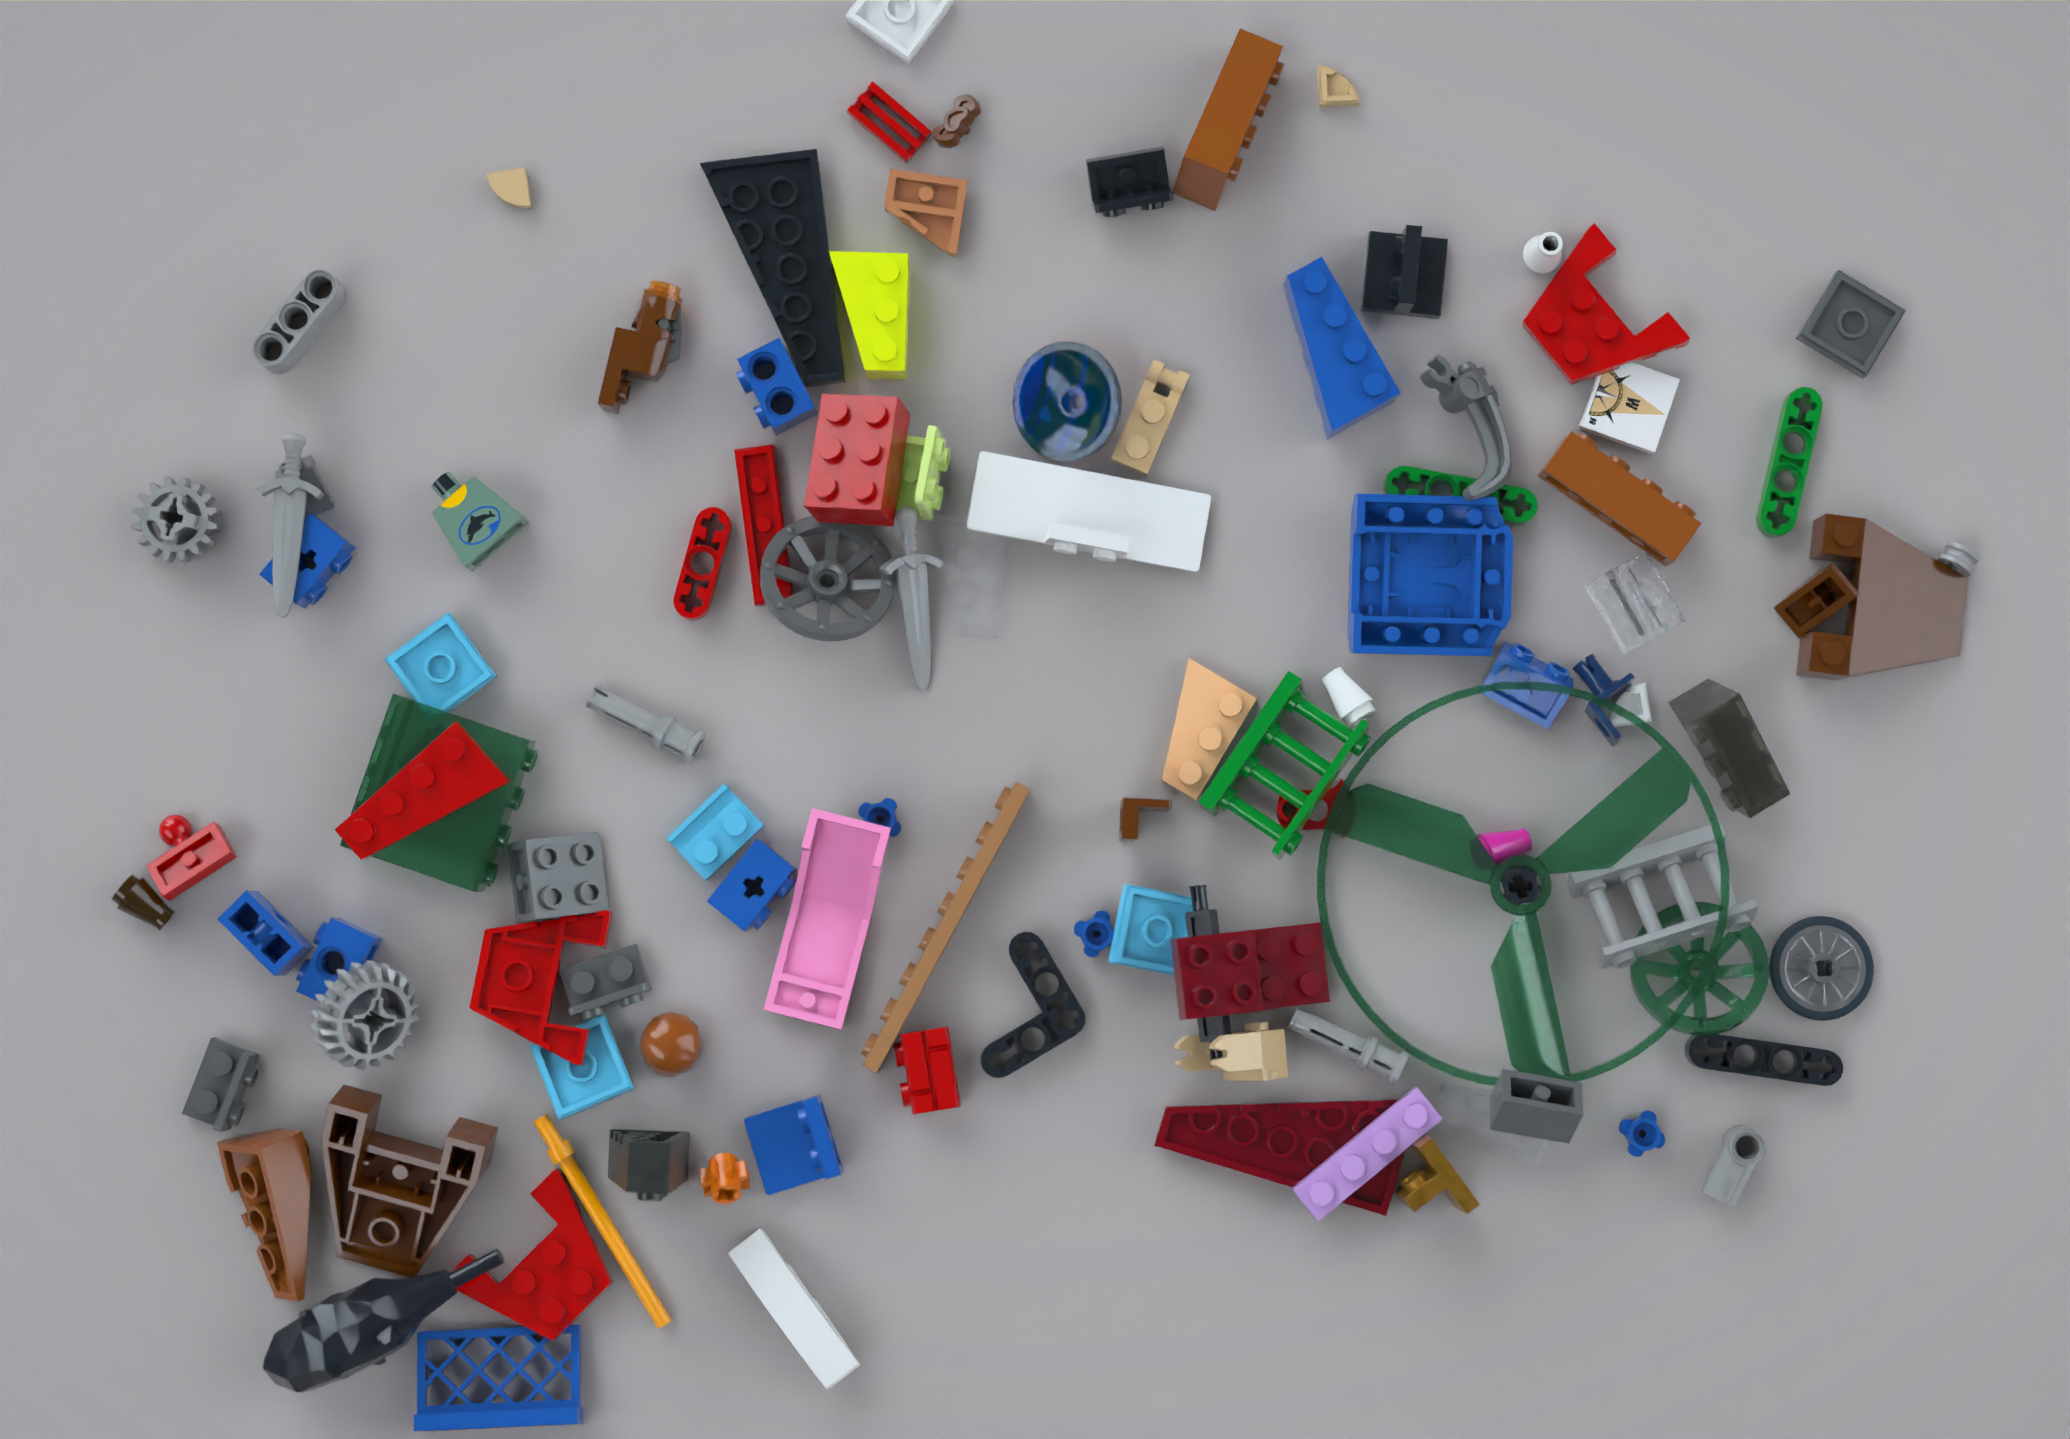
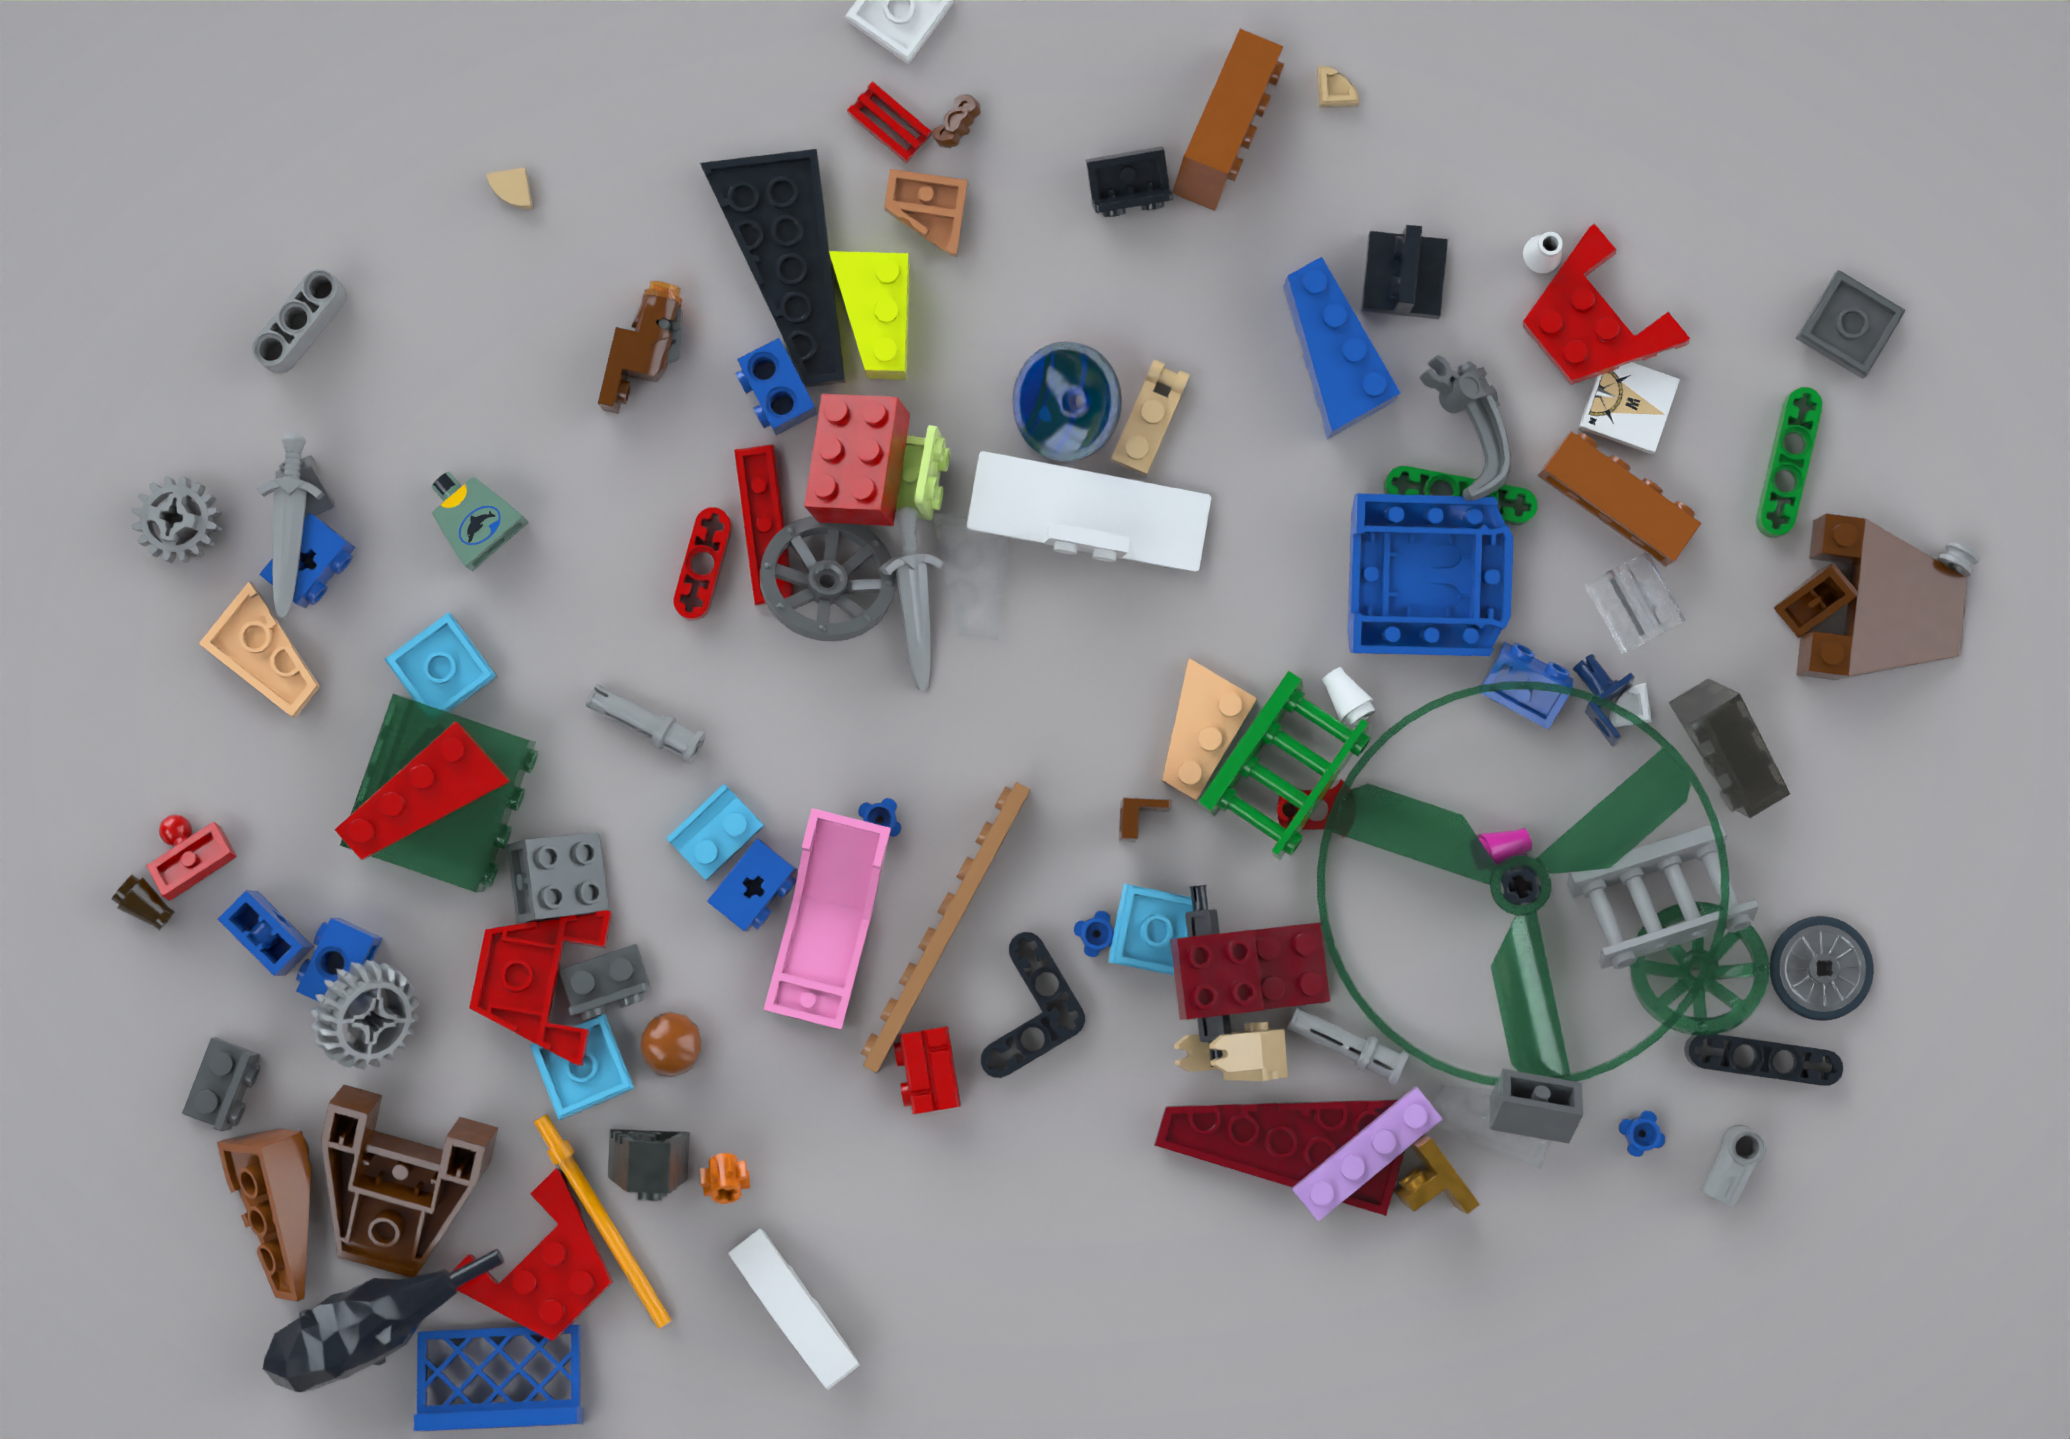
blue bracket [744,1094,844,1195] -> none
none -> light nougat wing [199,582,320,718]

